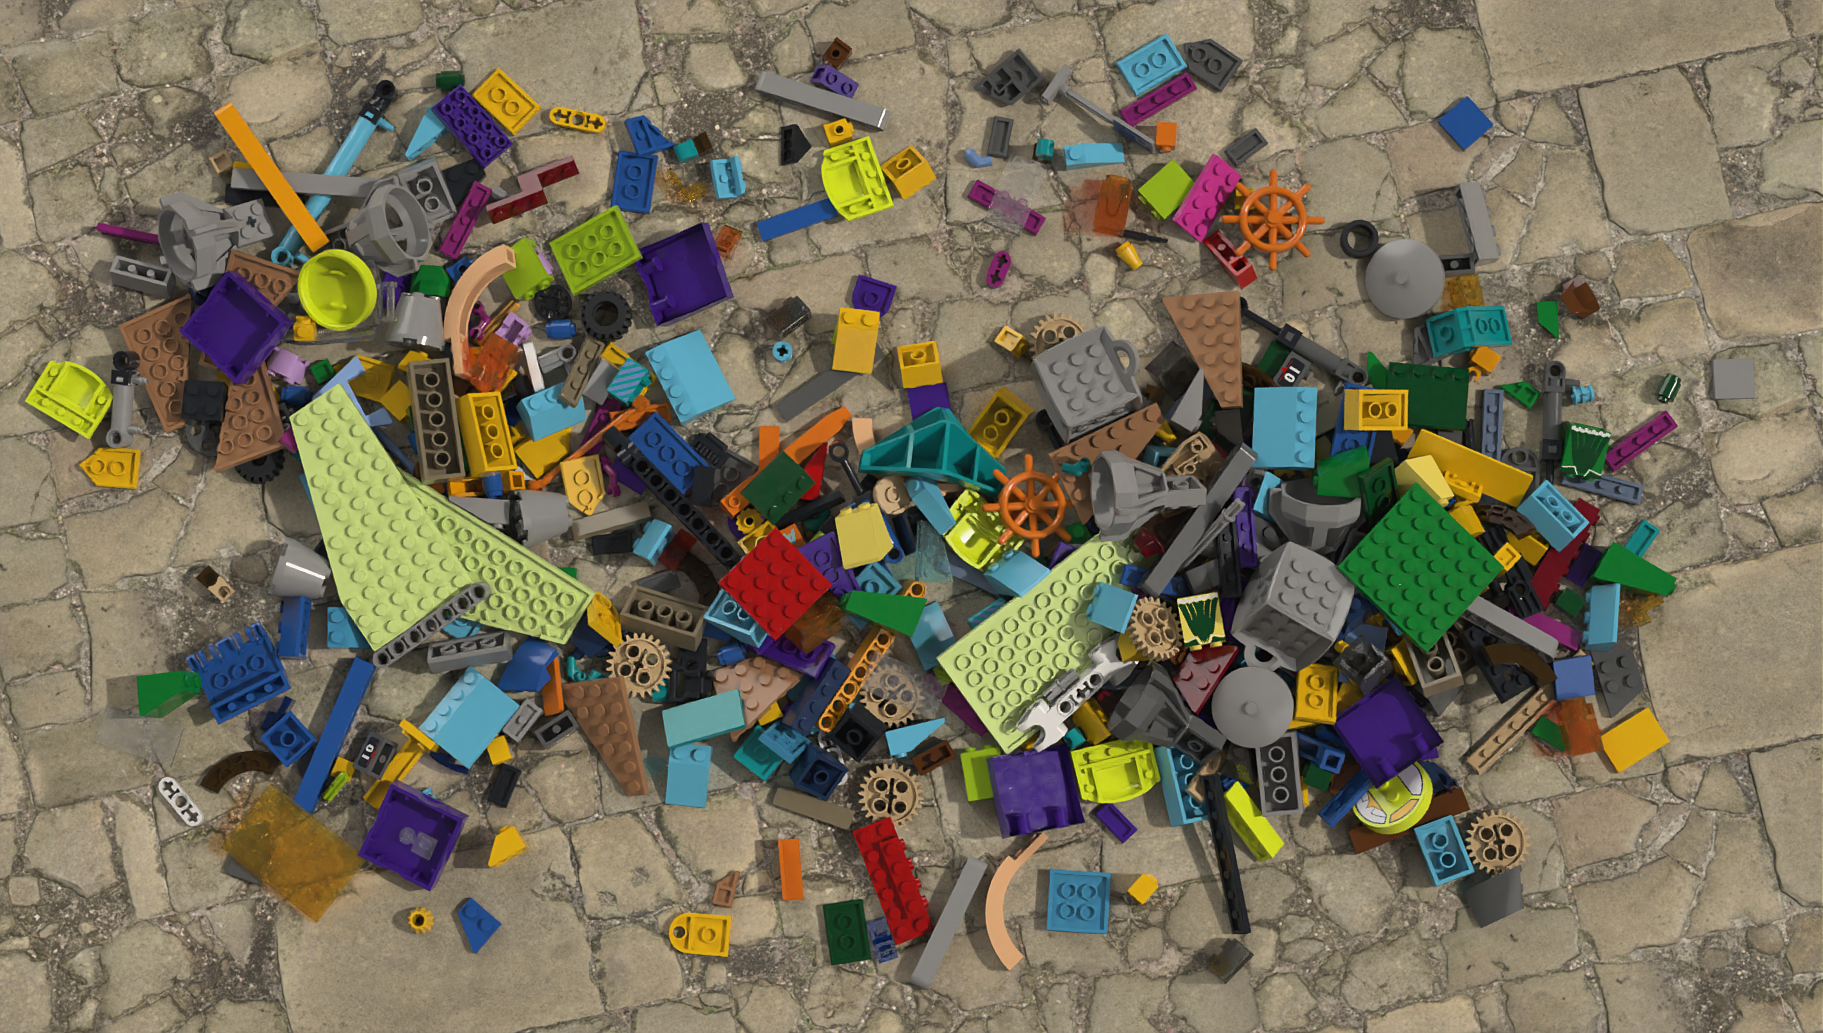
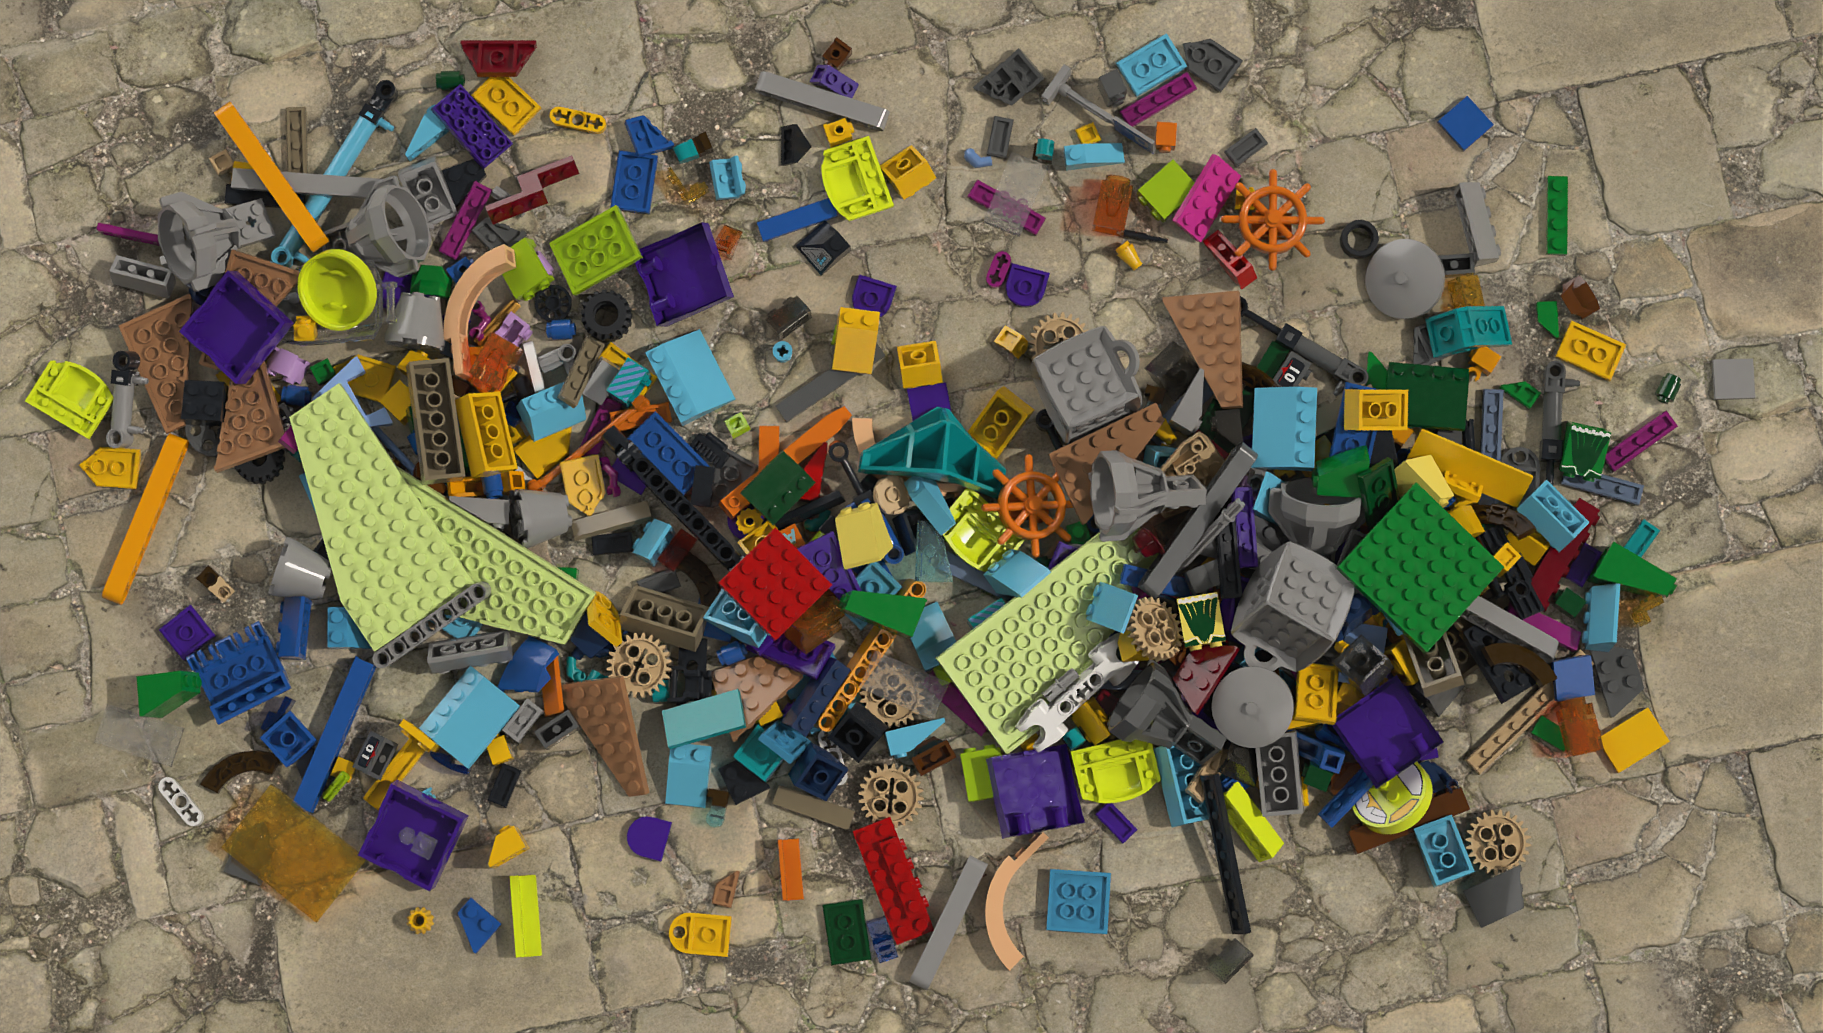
clear light blue tile [642,757,669,777] -> none
teal arm [1061,457,1091,476] -> none
yellow brick [1126,873,1159,906] -> none
medium azure bush [1570,384,1595,406] -> none
none -> light orange beam [102,433,189,605]
none -> dark purple tile [159,605,216,661]
none -> dark tan tile [286,107,308,173]
none -> dark red wing [460,40,537,77]
none -> dark grey wing [472,217,527,251]
none -> neon yellow panel [510,875,542,958]
none -> dark purple tile [627,816,672,862]
none -> leg [706,788,730,828]
none -> black wing [718,760,771,805]
none -> lime tile [724,412,751,439]
none -> black slope [795,221,851,276]
none -> dark purple tile [1006,263,1050,308]
none -> yellow tile [1075,122,1101,144]
none -> dark grey brick [1097,69,1127,107]
none -> green plate [1546,176,1568,256]
none -> yellow tile [1555,320,1626,382]

